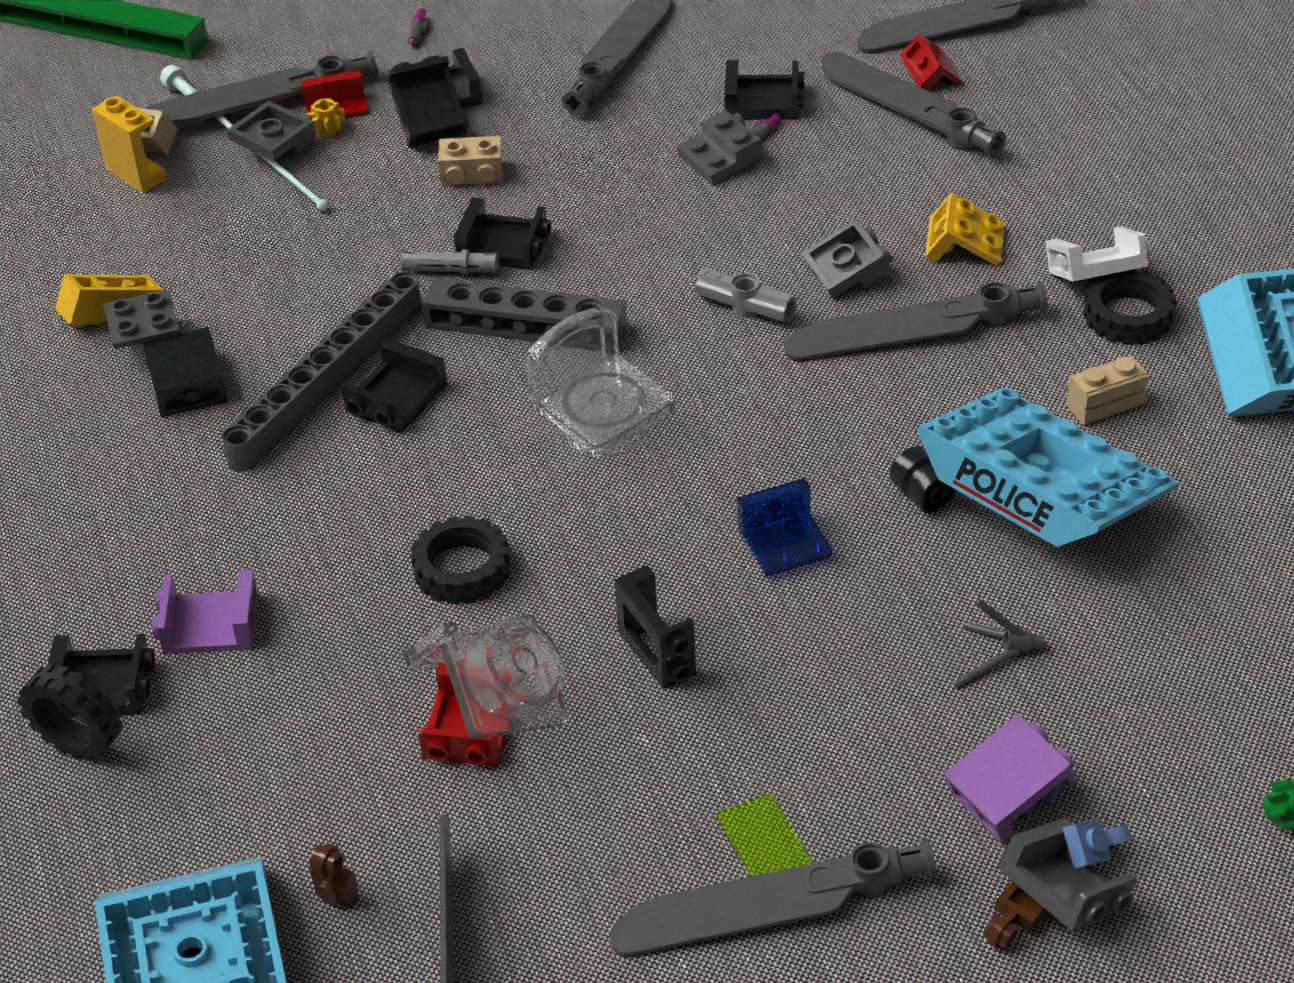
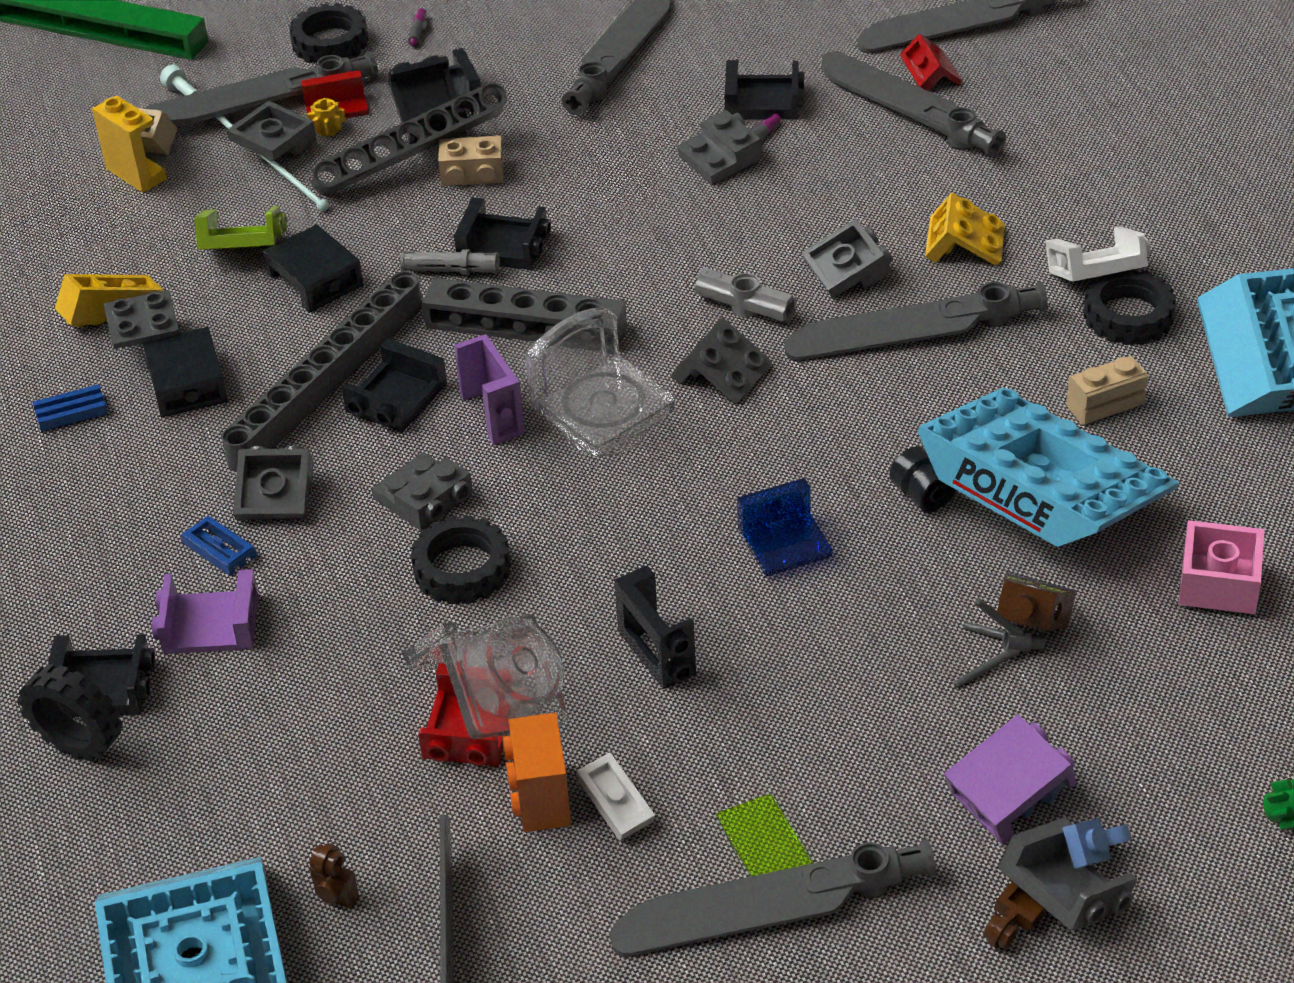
none -> blue tile [32,384,108,431]
none -> blue tile [181,515,257,576]
none -> lime panel [194,205,287,250]
none -> dark grey plate [233,445,314,520]
none -> black panel [263,224,364,313]
none -> black tyre [289,3,369,64]
none -> dark grey beam [312,83,507,195]
none -> dark grey plate [371,452,473,531]
none -> medium lavender panel [454,334,525,445]
none -> orange brick [502,712,571,833]
none -> white plate [576,753,655,841]
none -> dark grey bracket [671,317,772,404]
none -> reddish brown torso [997,572,1077,631]
none -> bright pink brick [1178,520,1265,614]

